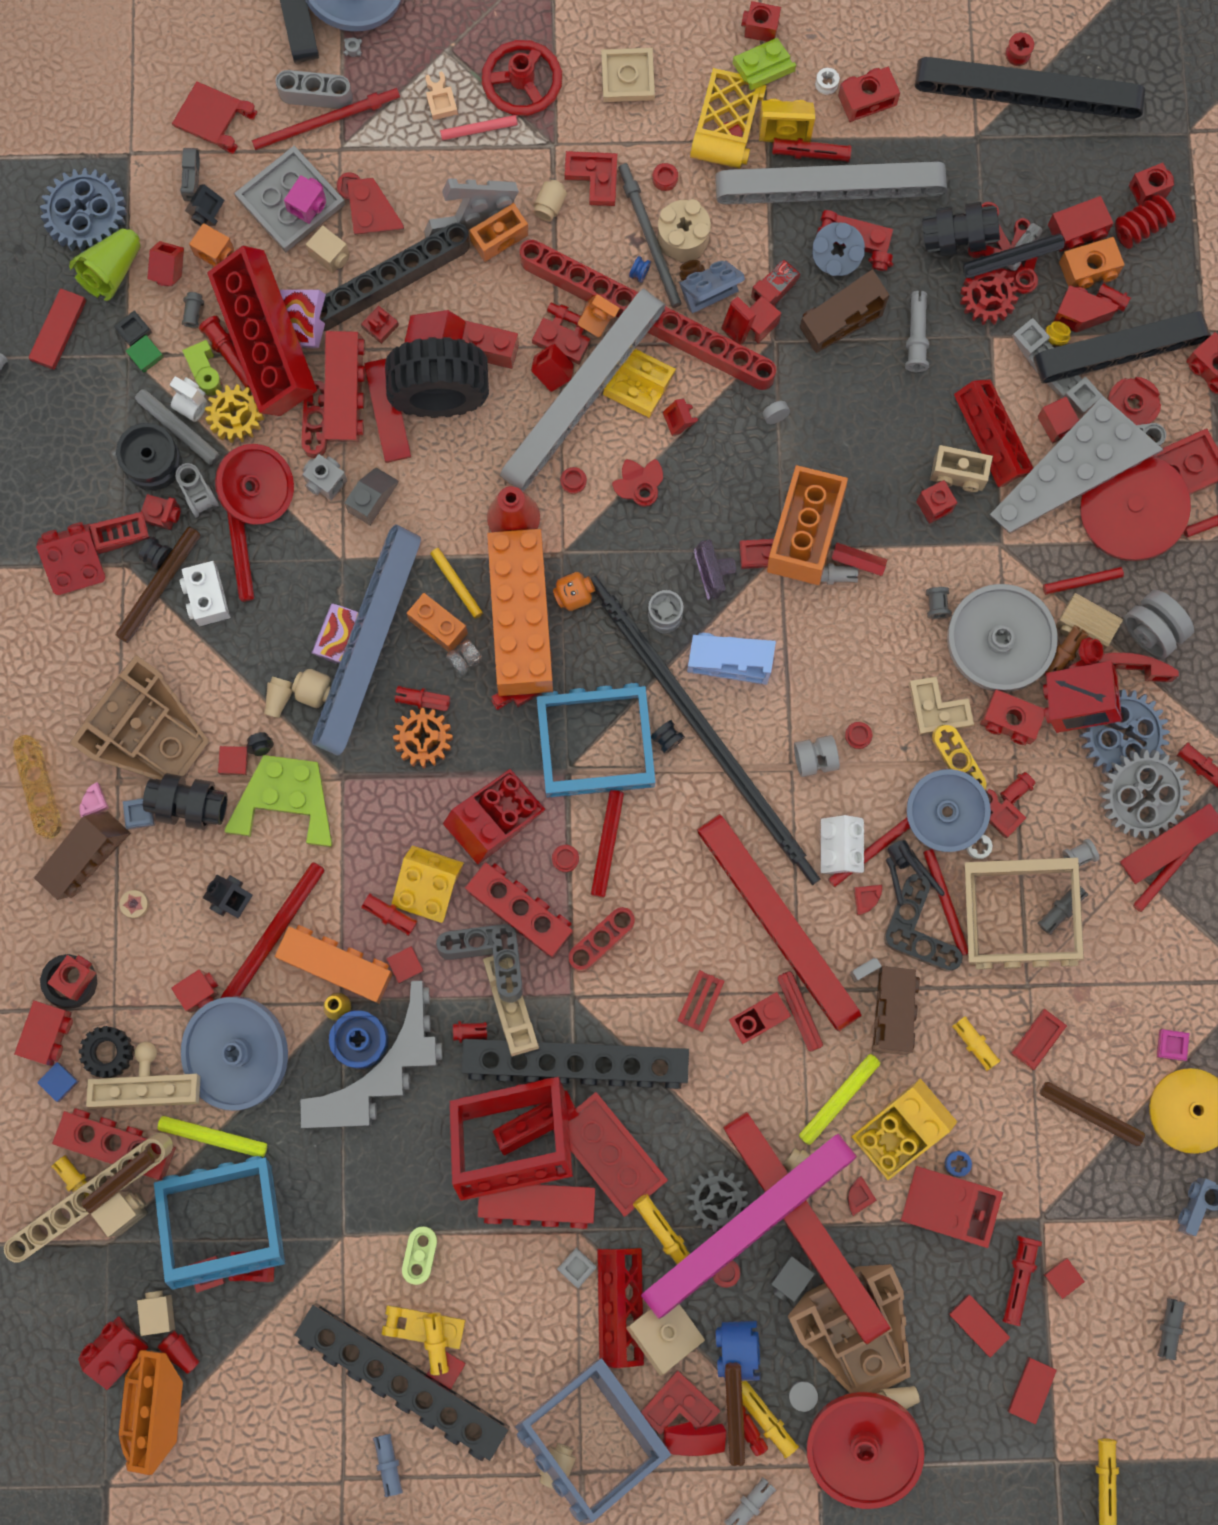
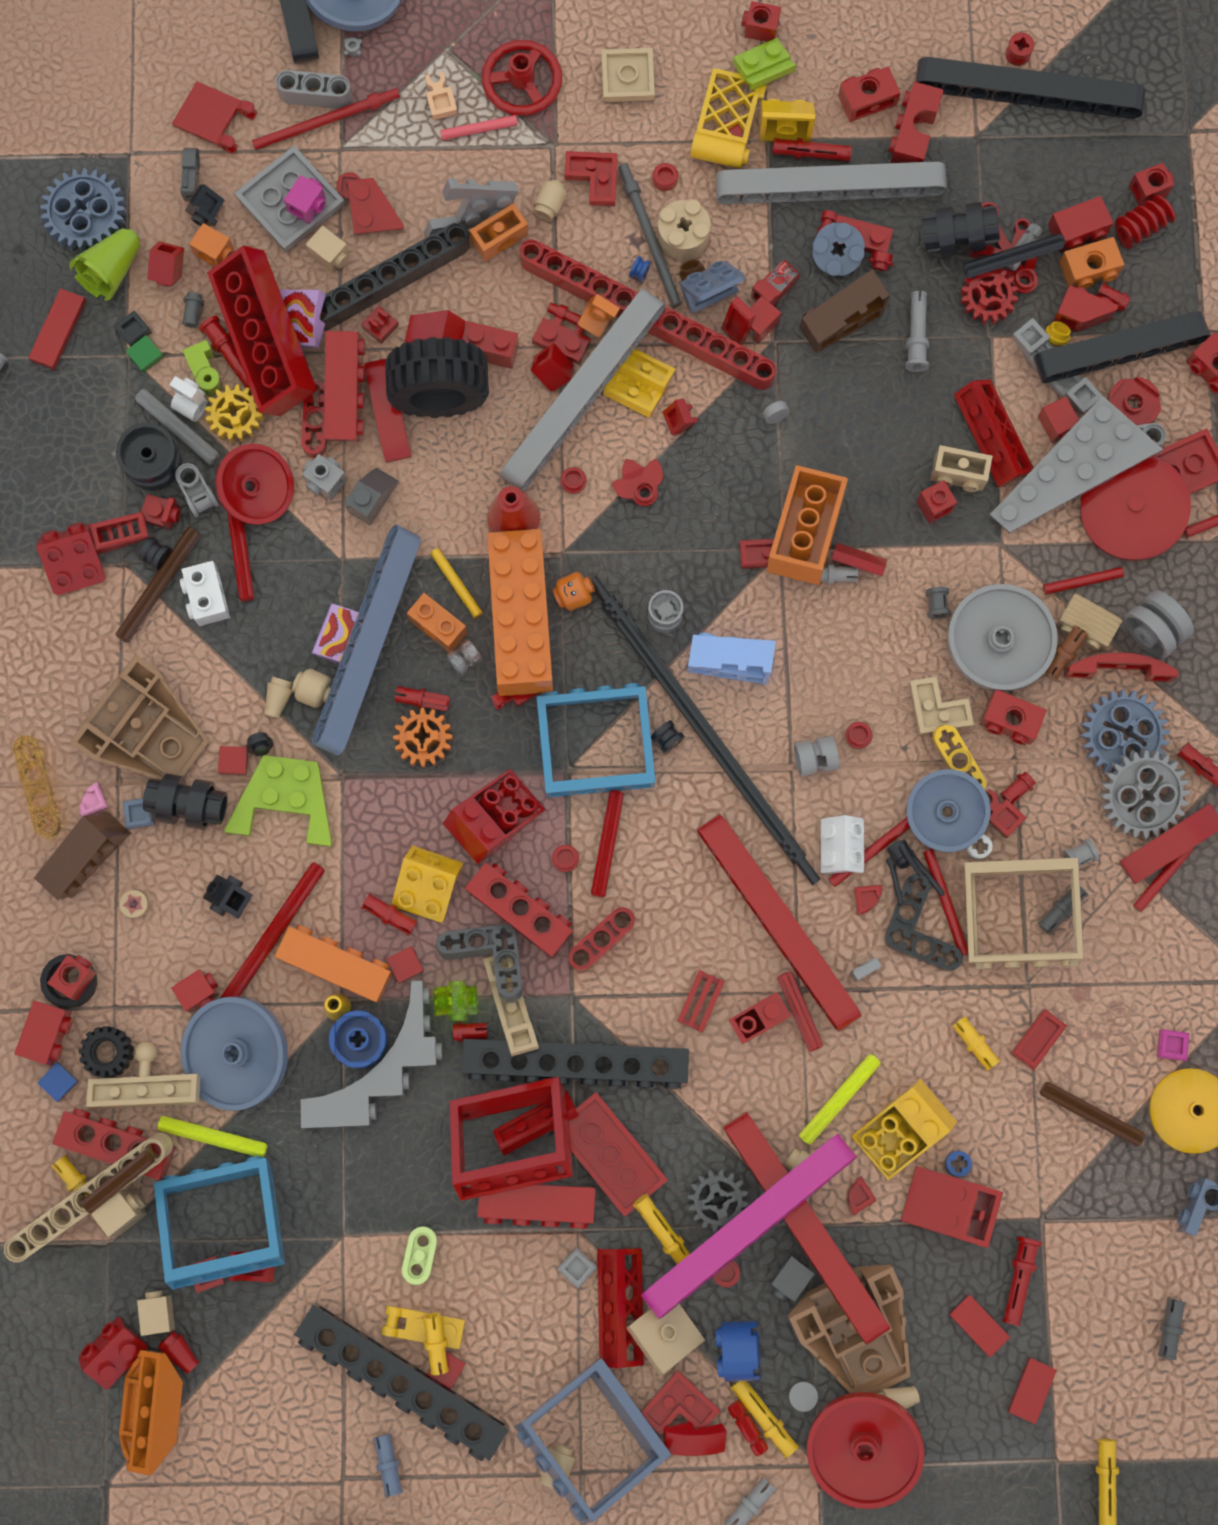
clear purple tile [693,539,736,600] -> none
reddish brown axle [725,1362,745,1466] -> none
white bush [815,68,840,95] -> none
reddish brown wedge [872,966,920,1055] -> none
red brick [1043,661,1122,733] -> none
red tile [1043,1258,1085,1299] -> none
red plate [1078,637,1104,665] -> none
none -> clear neon green brick [433,981,478,1021]
none -> red arch [888,82,943,163]

